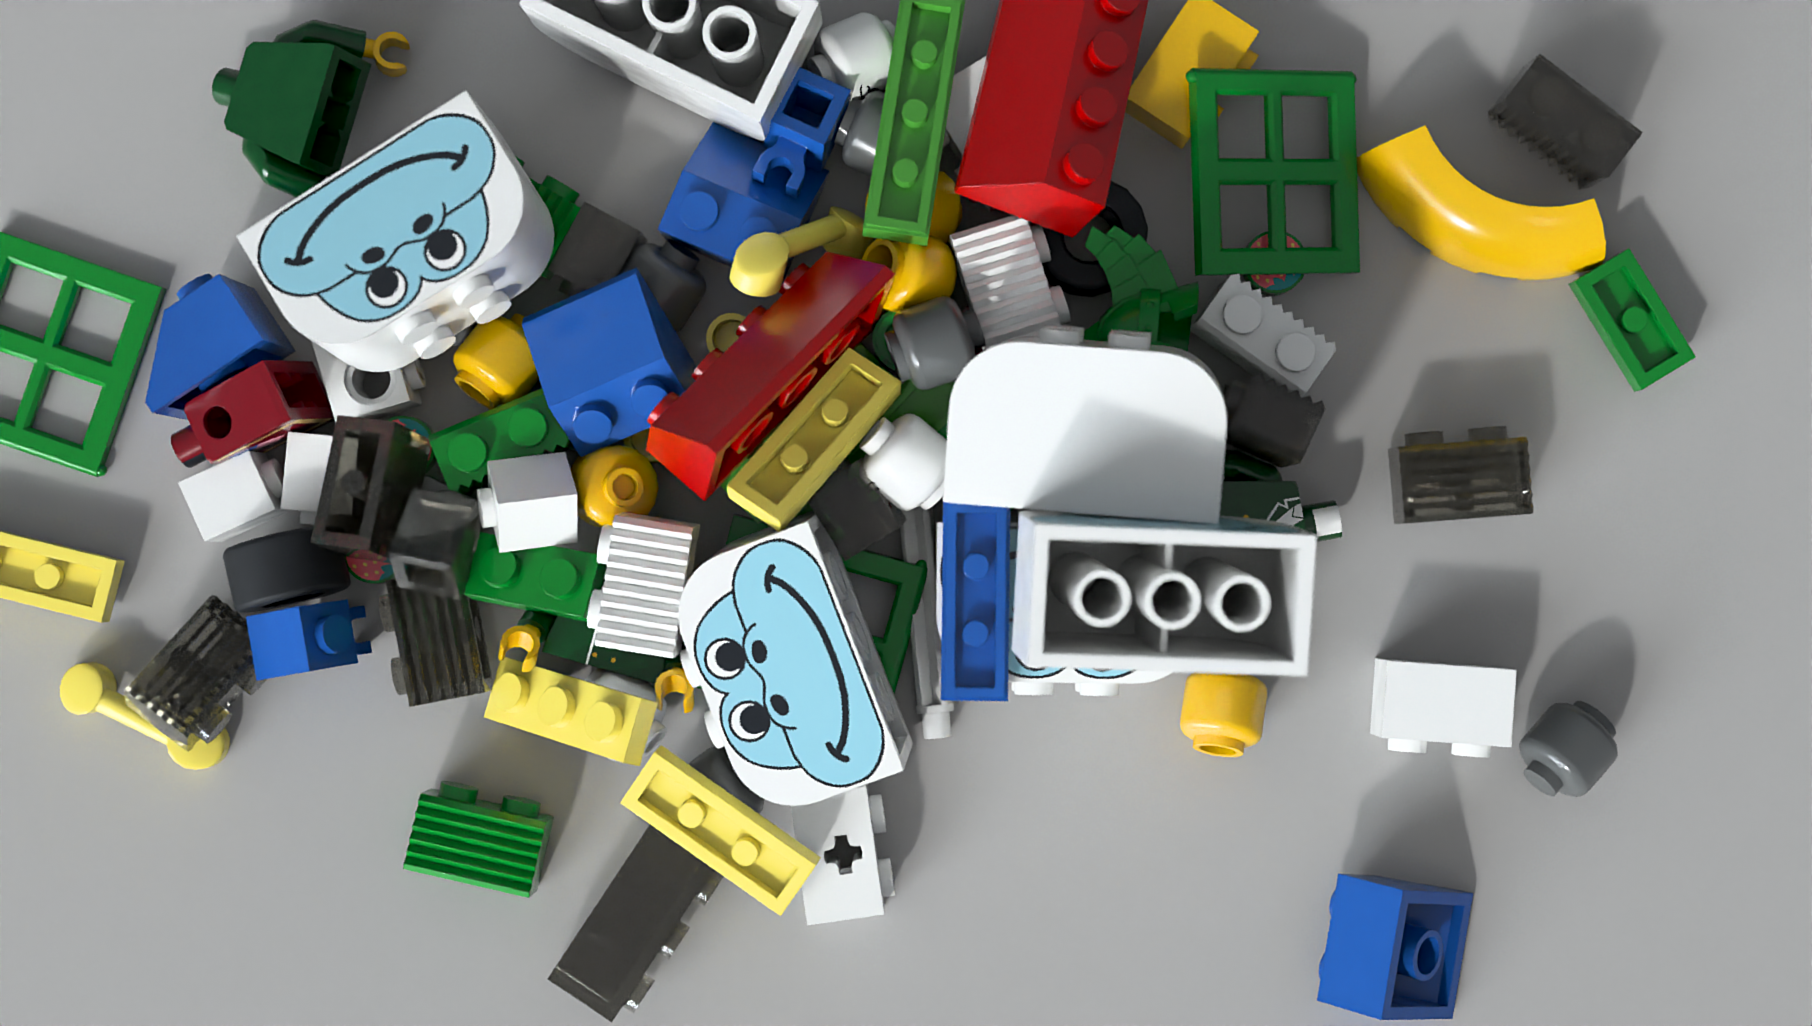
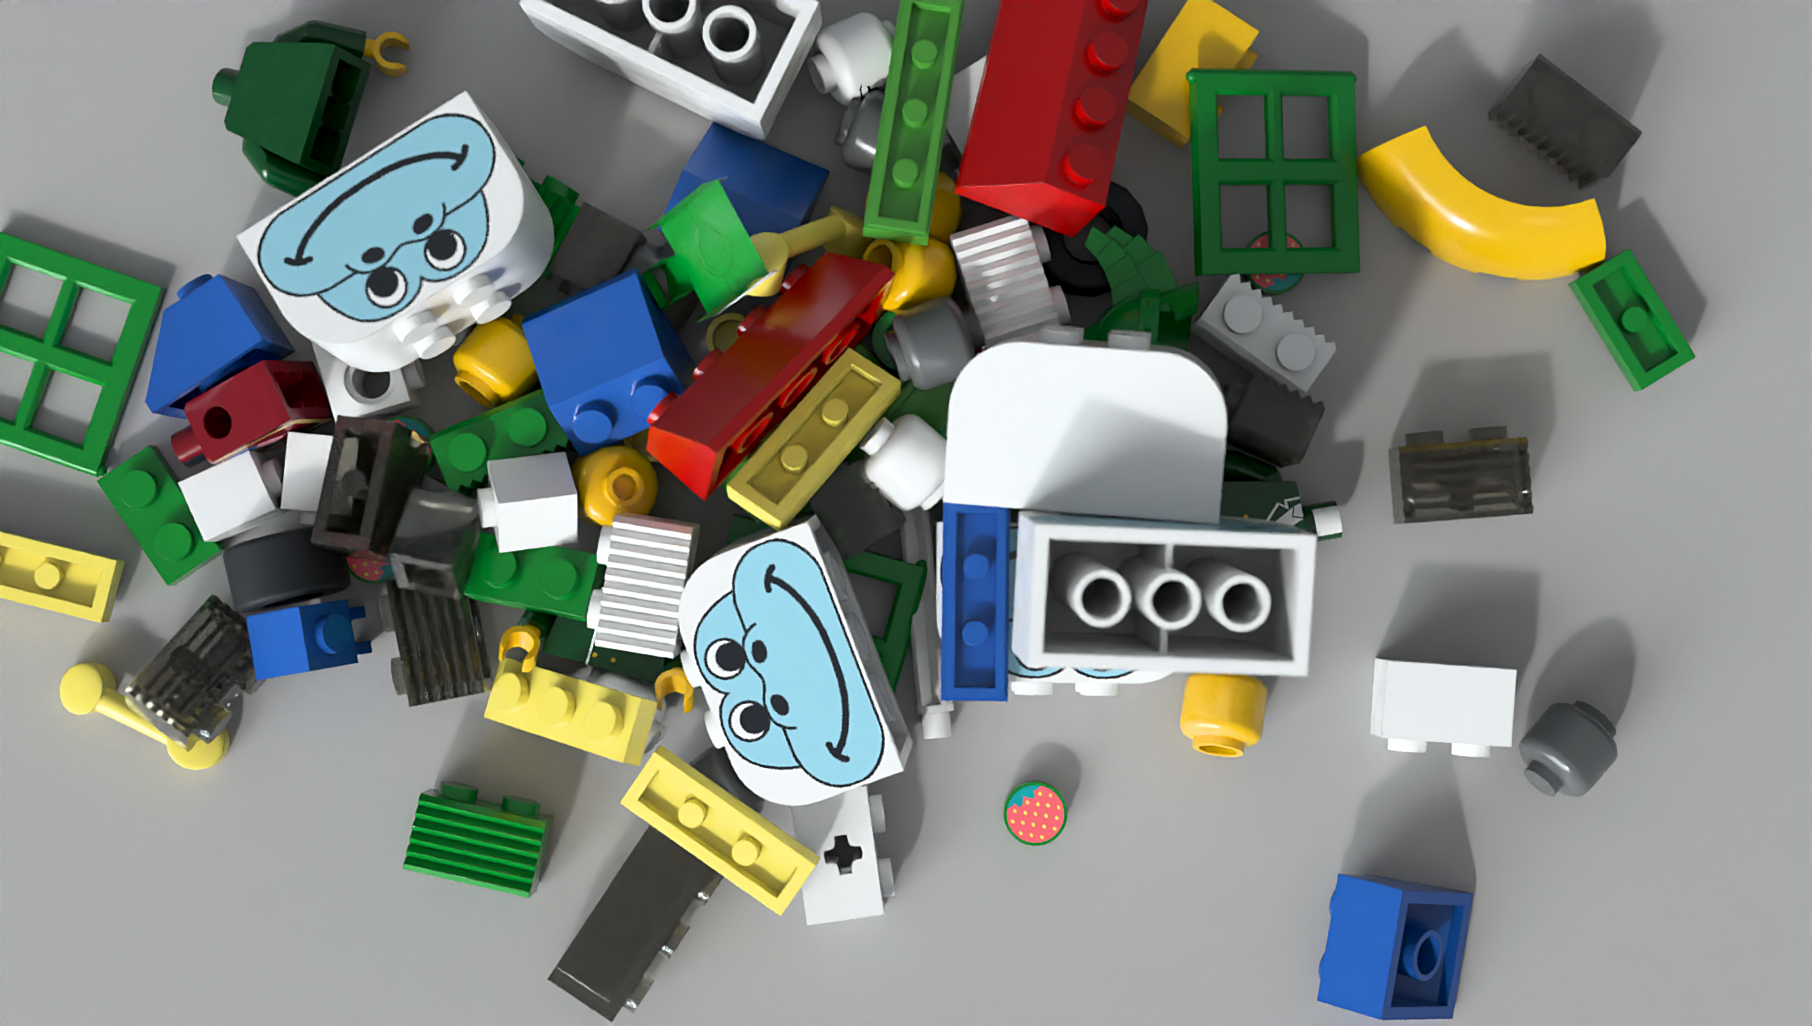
blue brick [752,67,851,199] -> none
none -> green plate [97,445,226,586]
none -> piece [642,176,778,324]
none -> coral tile [1003,780,1067,846]

